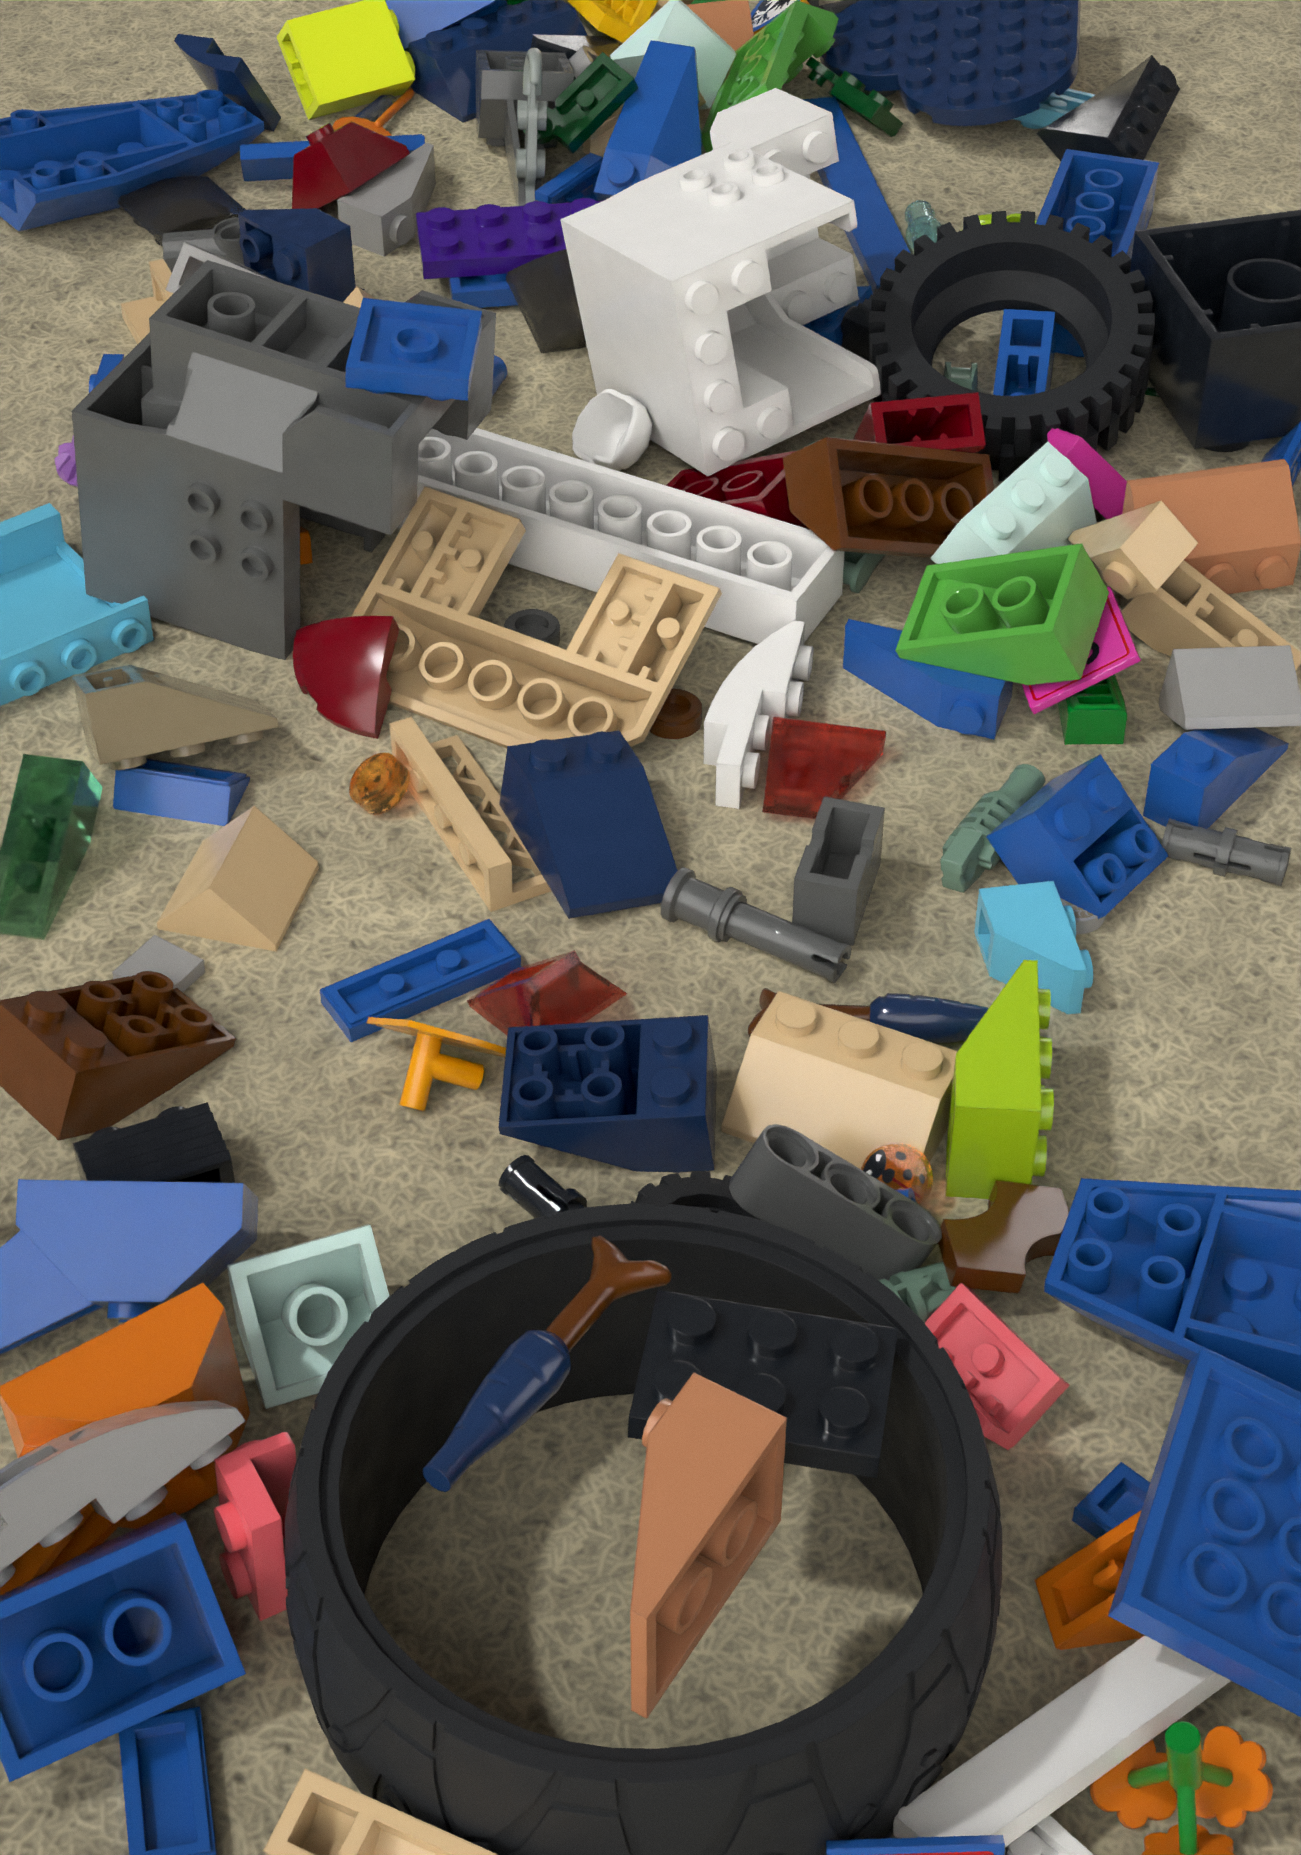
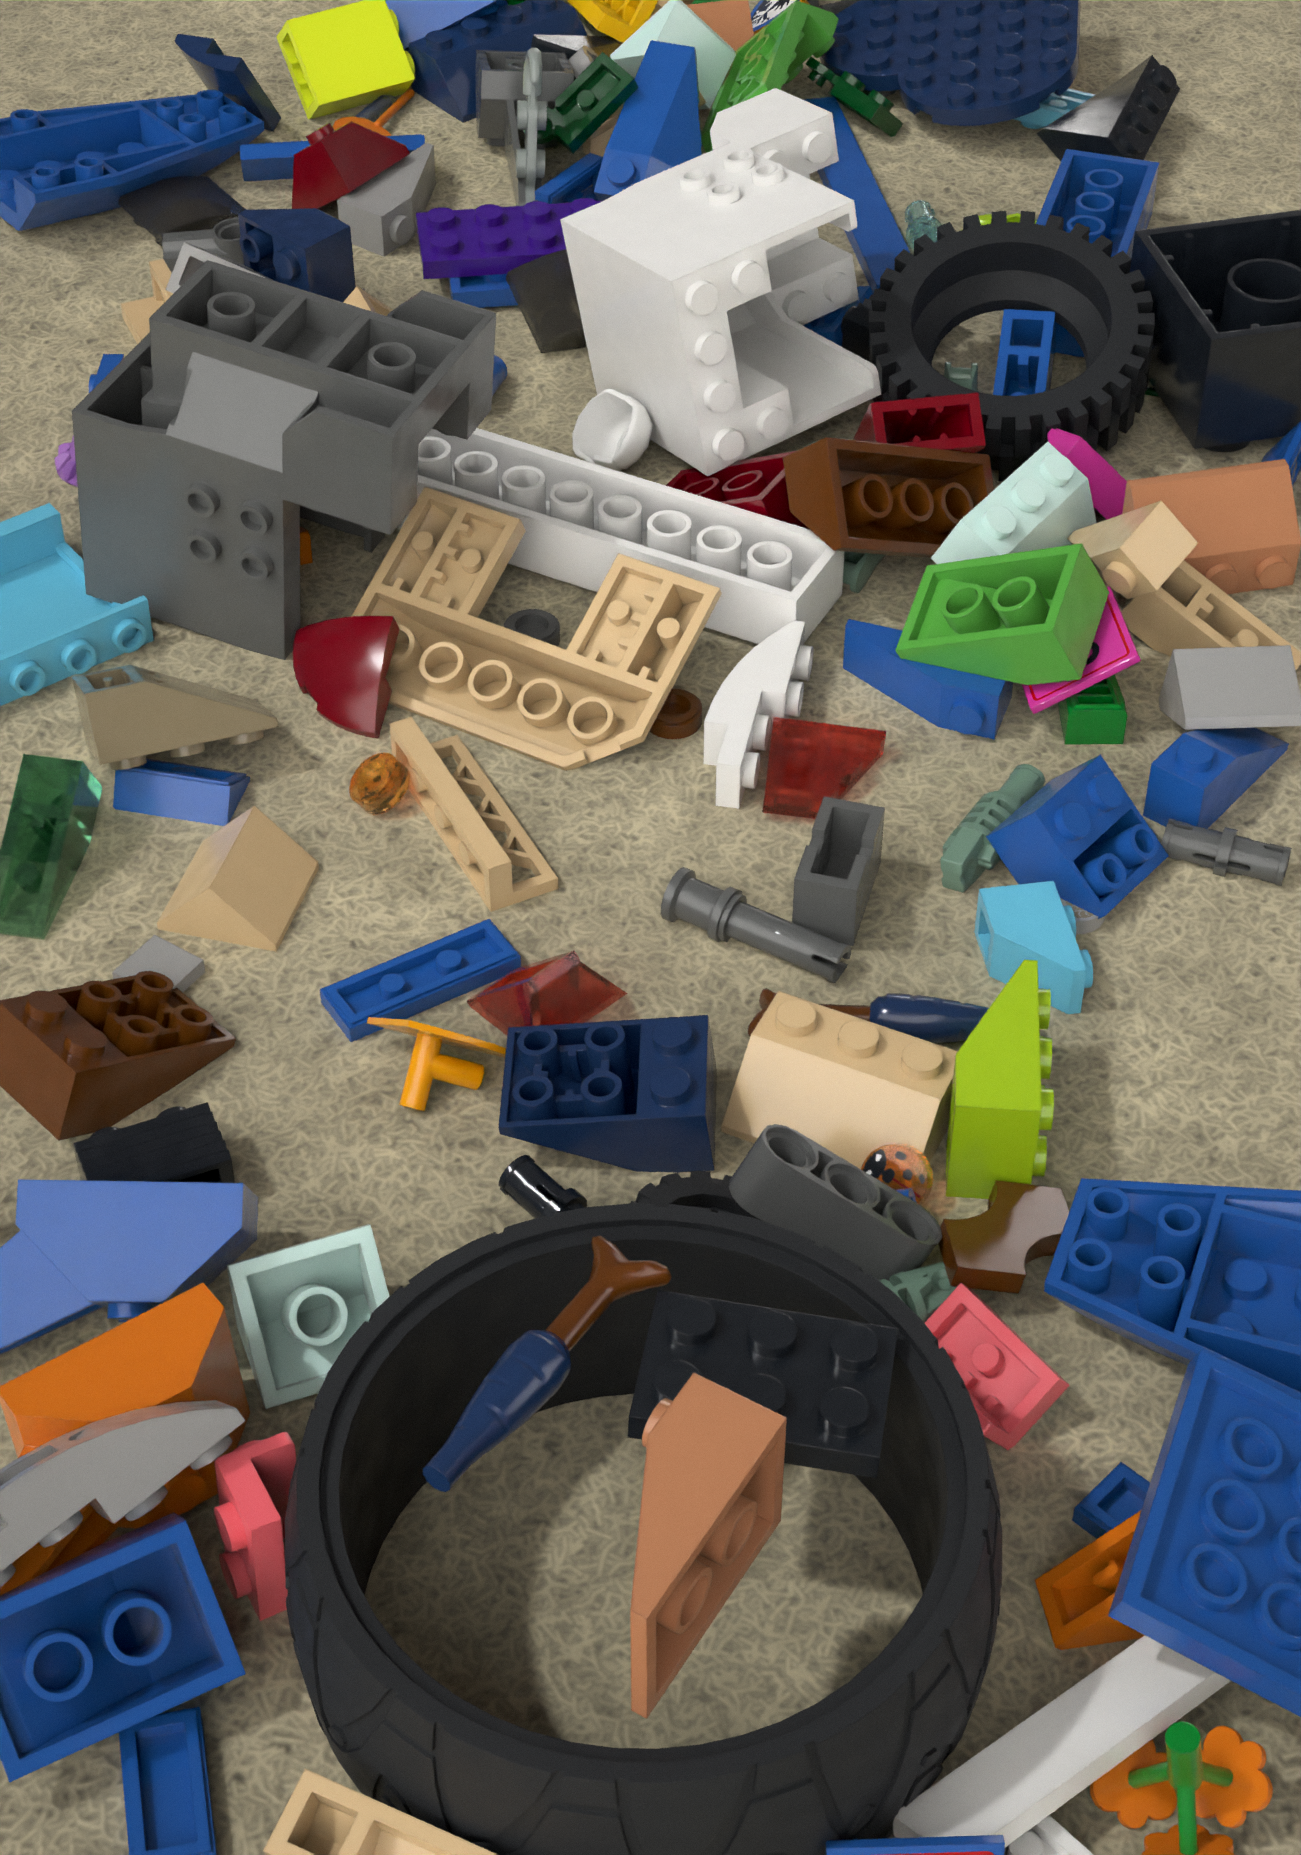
blue plate [345,298,482,401] -> none
dark blue slope [499,731,678,919] -> none

